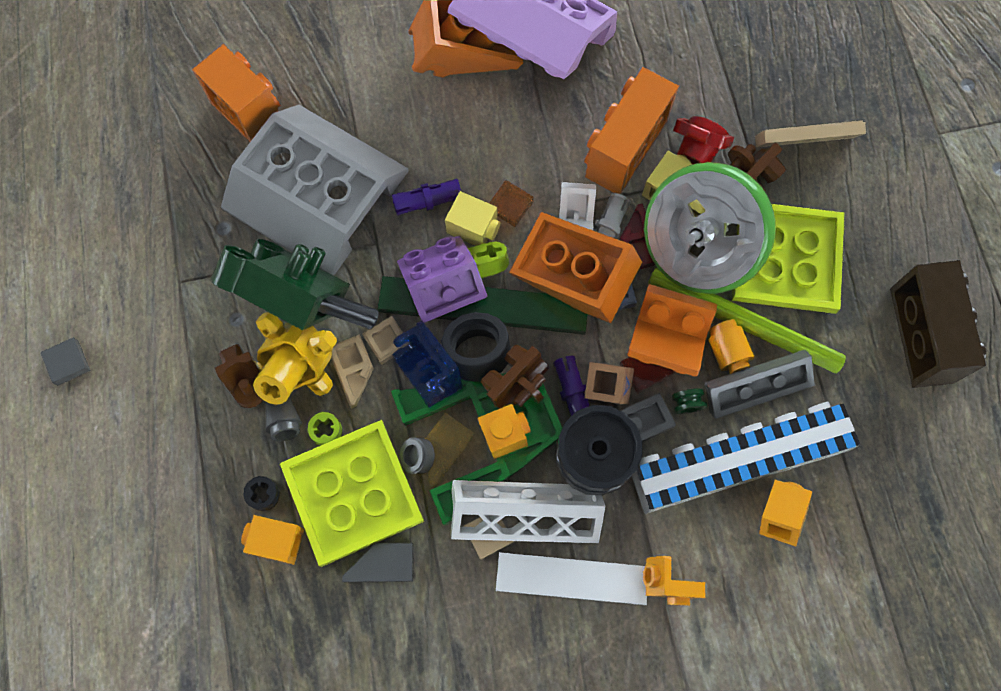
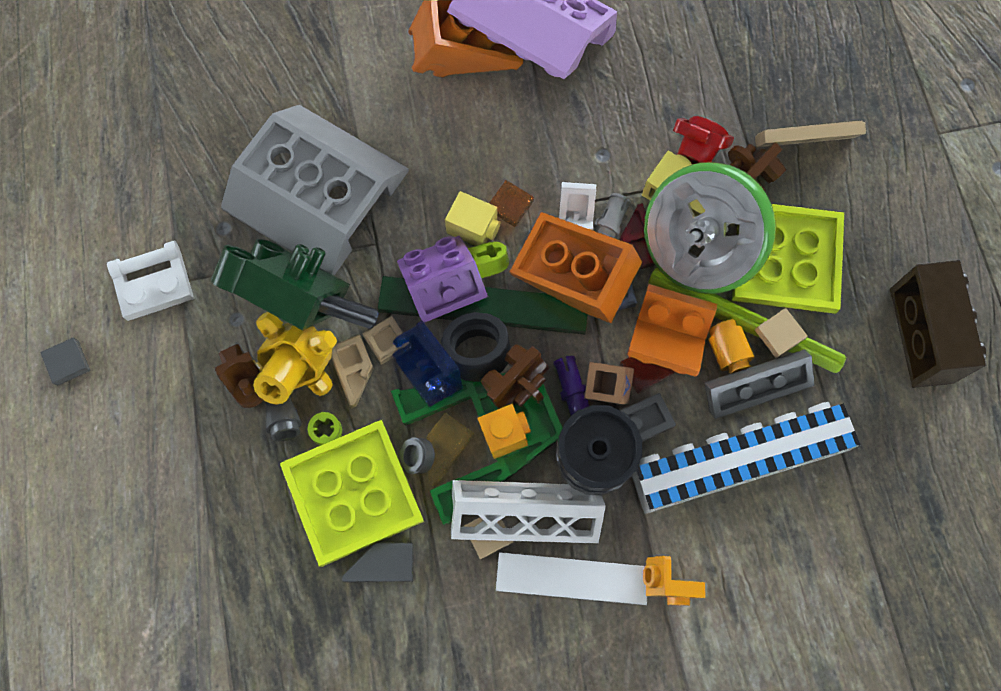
orange brick [192,44,281,142] -> none
light orange brick [241,515,304,565] -> none
black bush [243,476,280,511] -> none
dark purple pin [391,178,461,216] -> none
orange brick [584,67,679,194] -> none
dark green bush [672,388,707,414] -> none
light orange brick [759,480,813,547] -> none
none -> white plate [107,240,194,321]
none -> tan tile [755,308,808,359]

